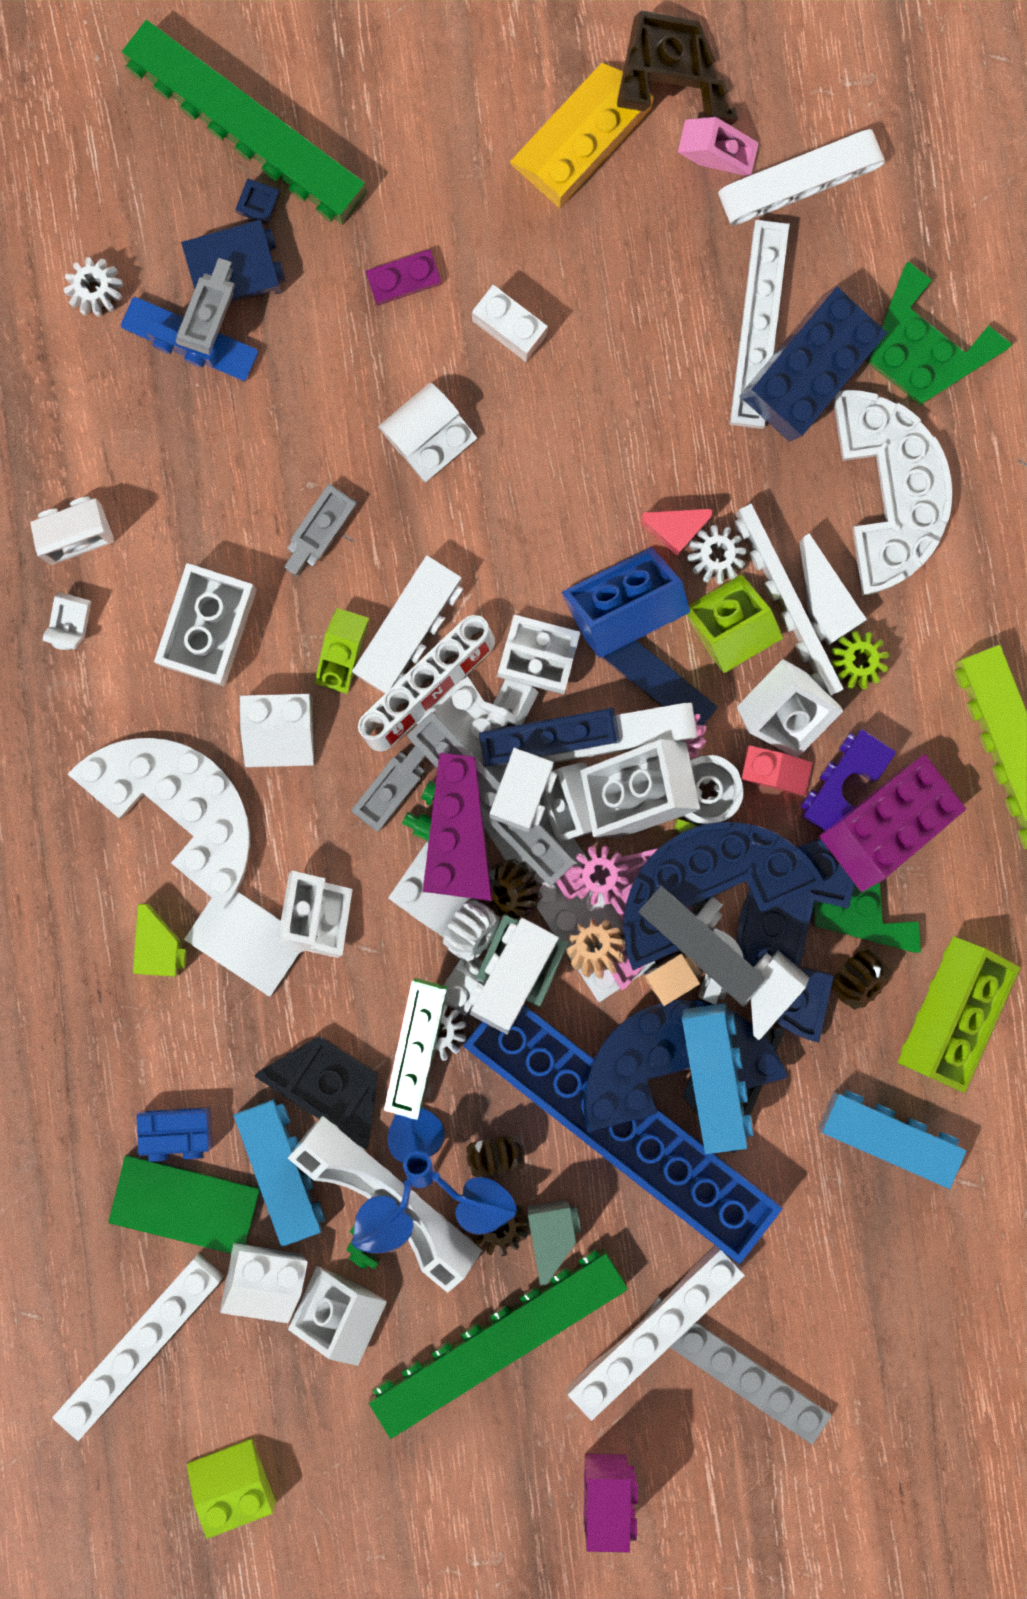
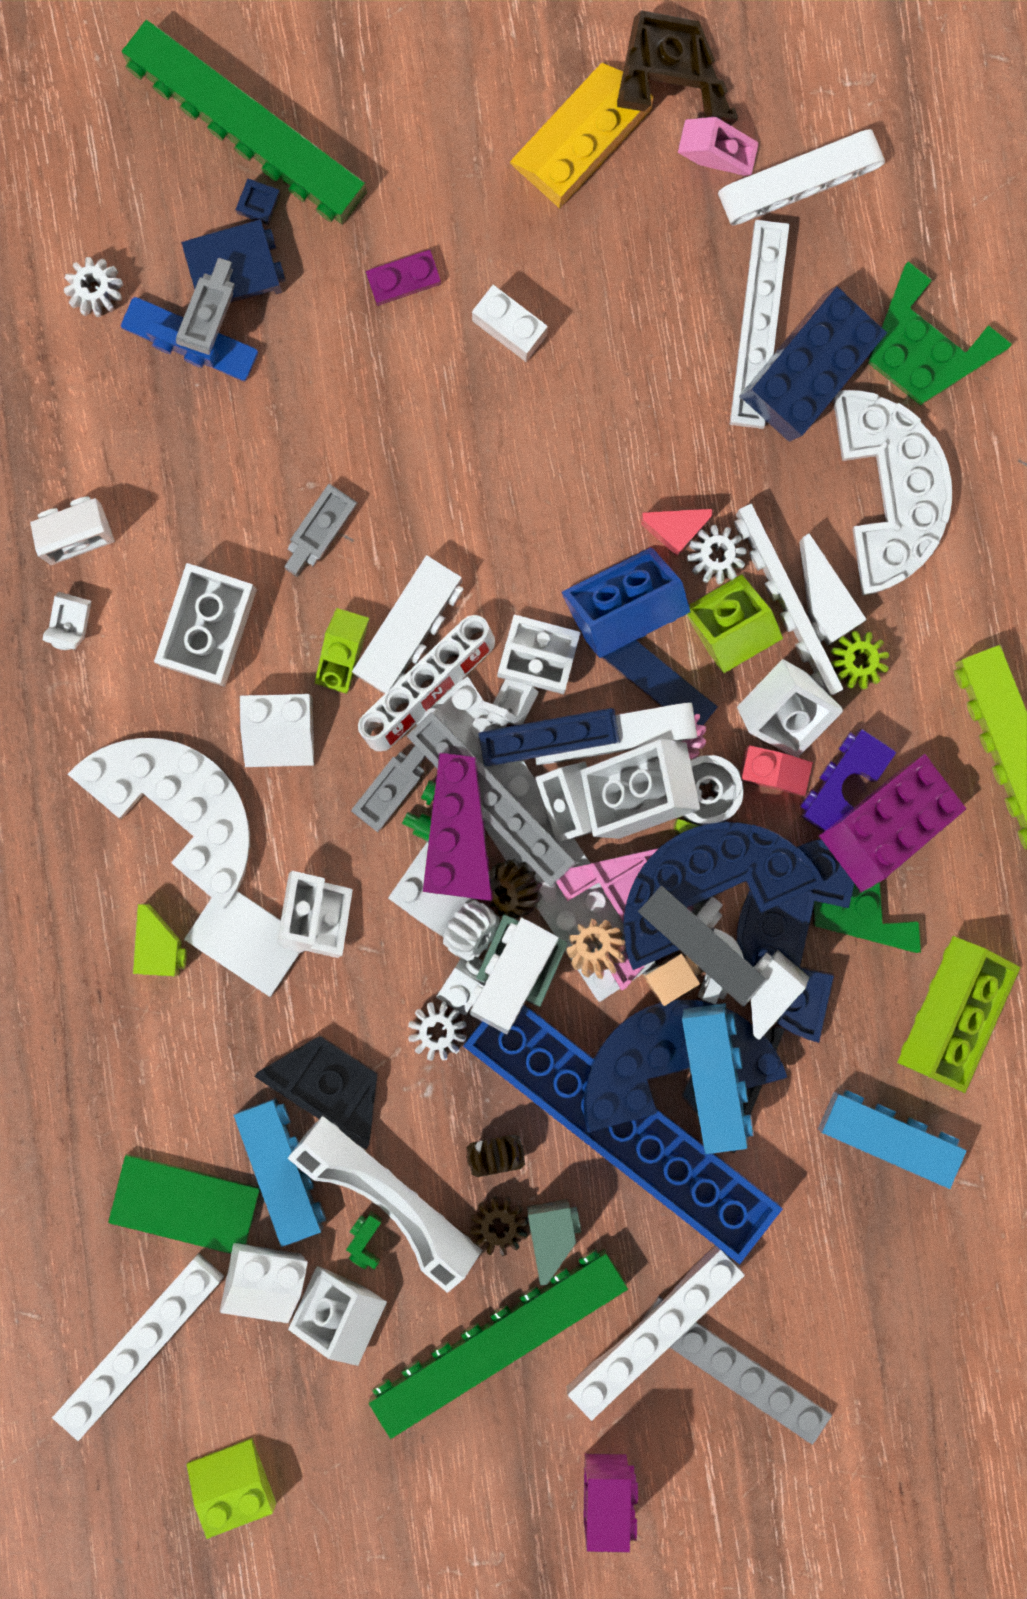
blue brick [136,1107,212,1161] -> none
blue plant [352,1107,517,1253] -> none
white brick [378,383,477,482] -> none
tile [384,978,448,1120] -> none
white brick [489,748,557,832] -> none
bright pink gear [570,846,629,905] -> none
dark brown gear [831,949,891,1010] -> none

